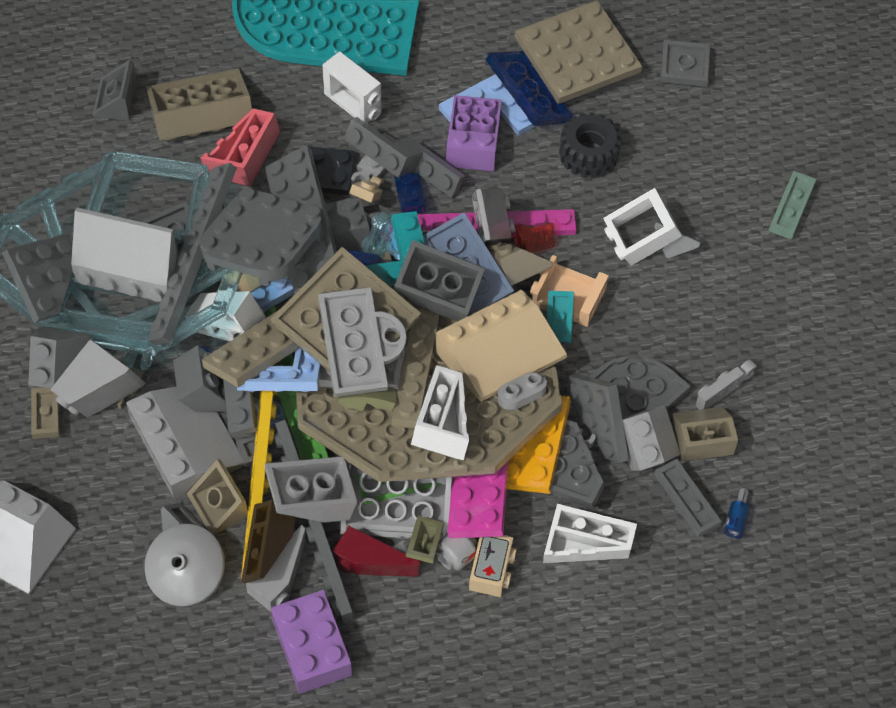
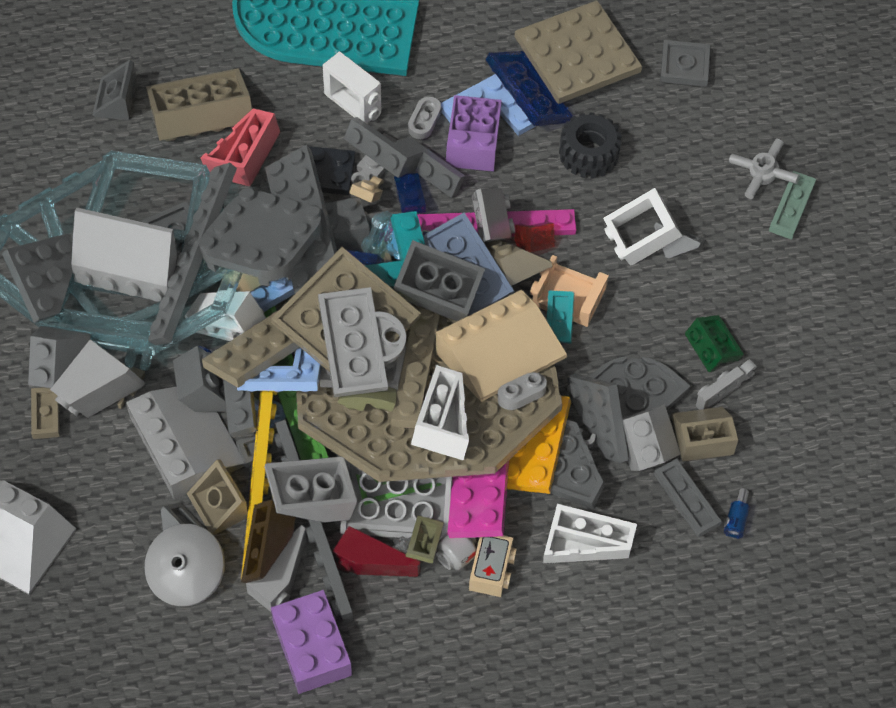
none -> light grey plate [408,97,441,139]
none -> dark green bracket [685,315,744,372]
none -> light grey bar [729,139,800,199]

